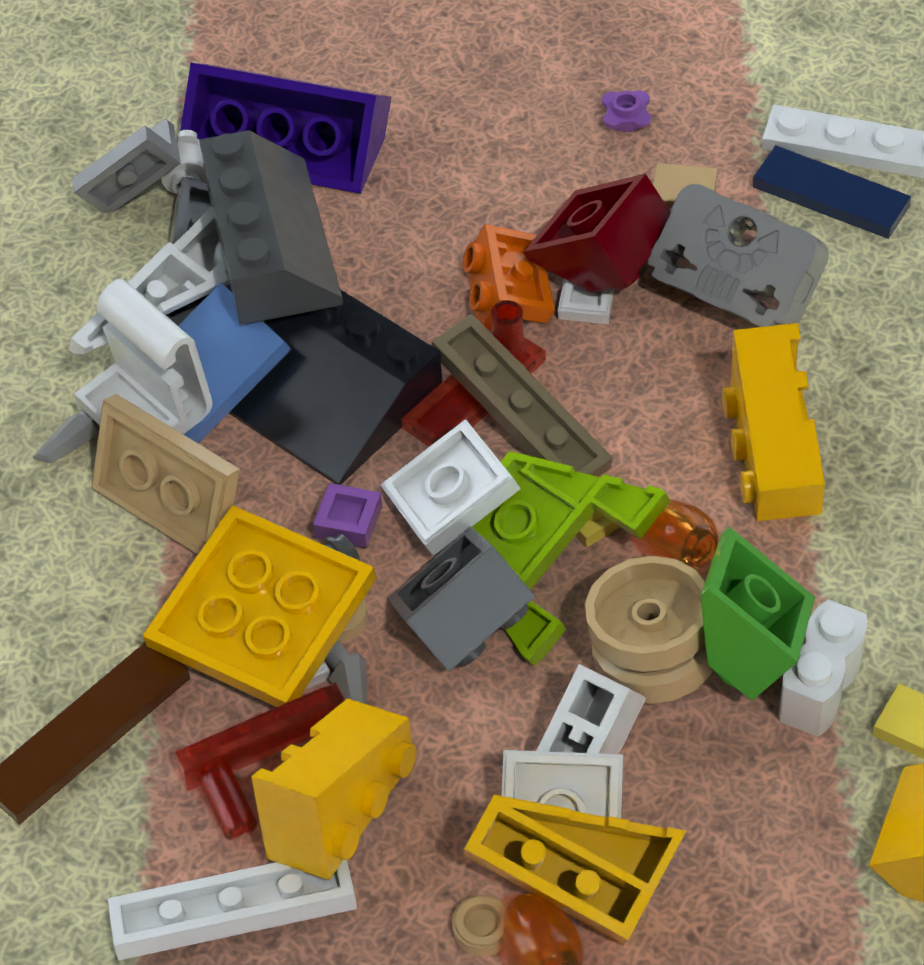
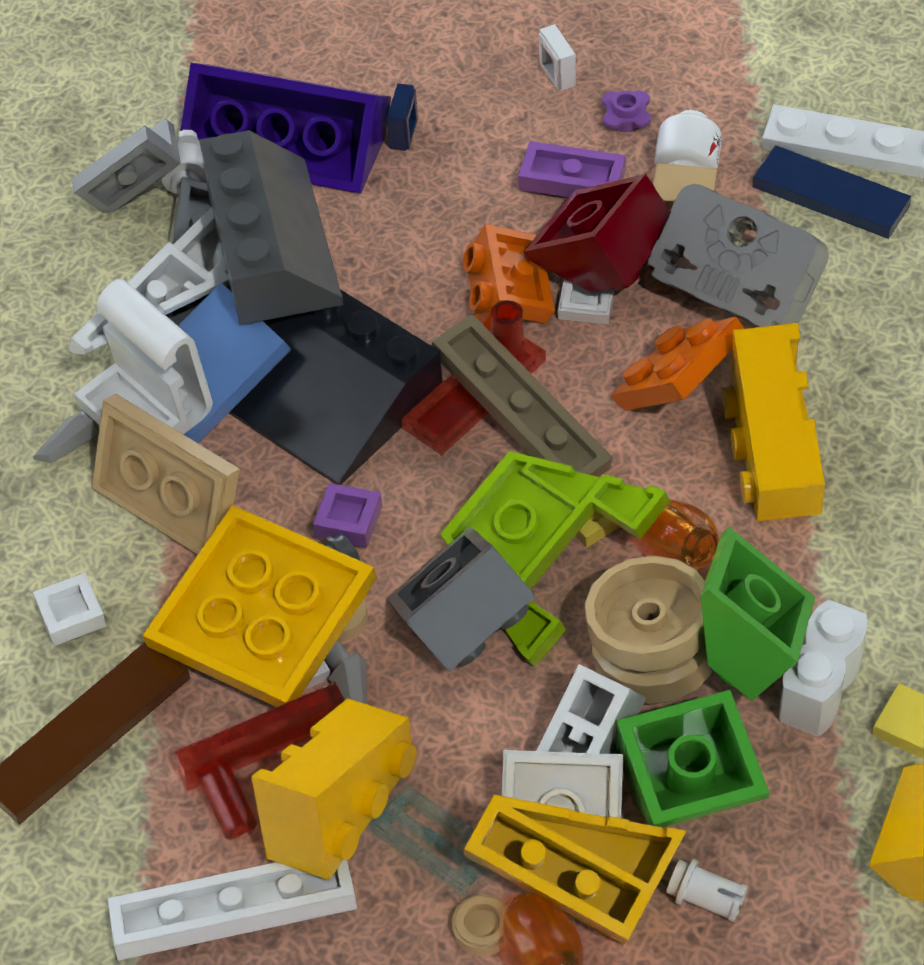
white tile [380,419,521,556] -> none
none -> white plate [33,573,107,646]
none -> clear light blue tile [371,785,486,897]
none -> dark blue tile [387,83,418,151]
none -> medium lavender plate [518,141,626,197]
none -> white tile [538,24,576,91]
none -> orange plate [611,317,745,411]
none -> bright green slope [616,690,769,827]
none -> white head [654,110,722,168]
none -> white pin [666,858,748,923]

